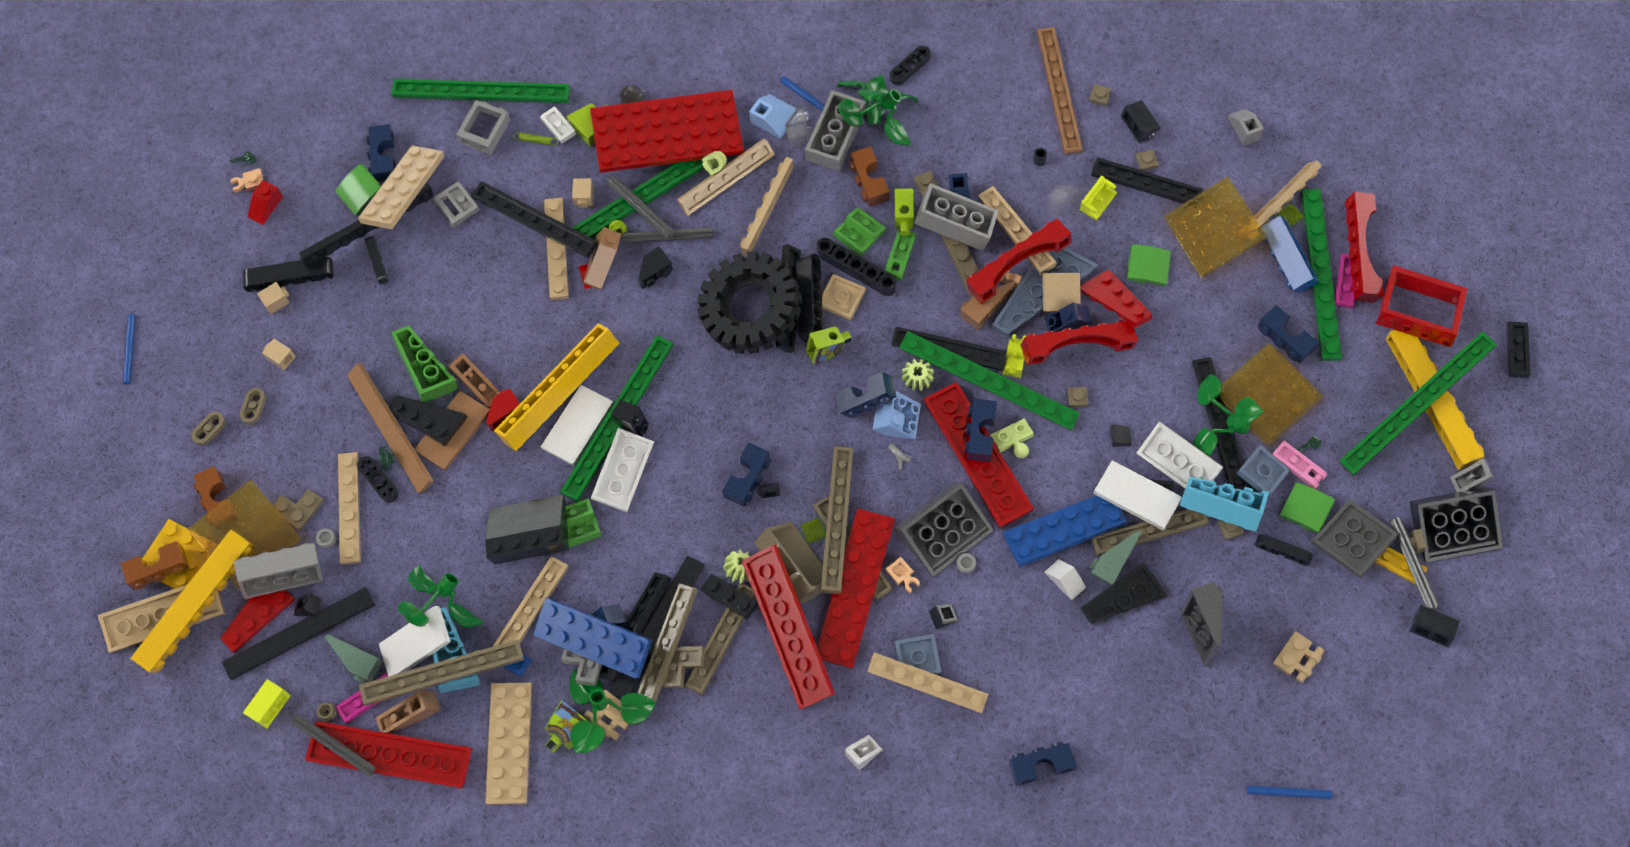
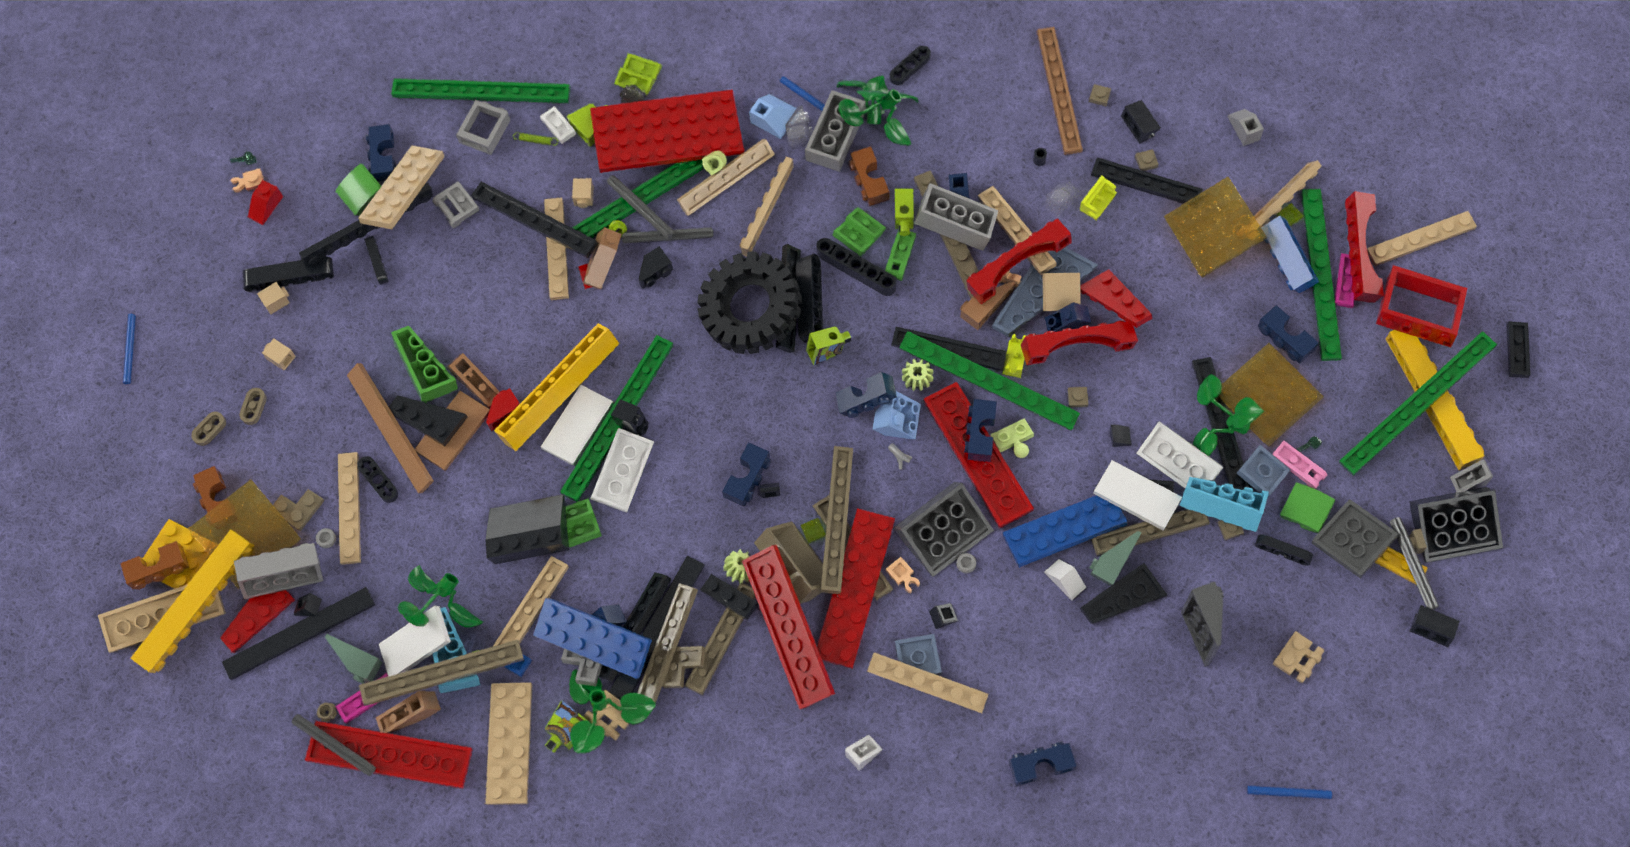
neon yellow hinge [243,679,291,729] -> none
plate [379,446,395,472] -> none
tan tile [822,274,867,321] -> none
bright green slope [1127,245,1171,286] -> none
none -> lime slope [614,53,662,96]
none -> tan plate [1367,211,1477,266]

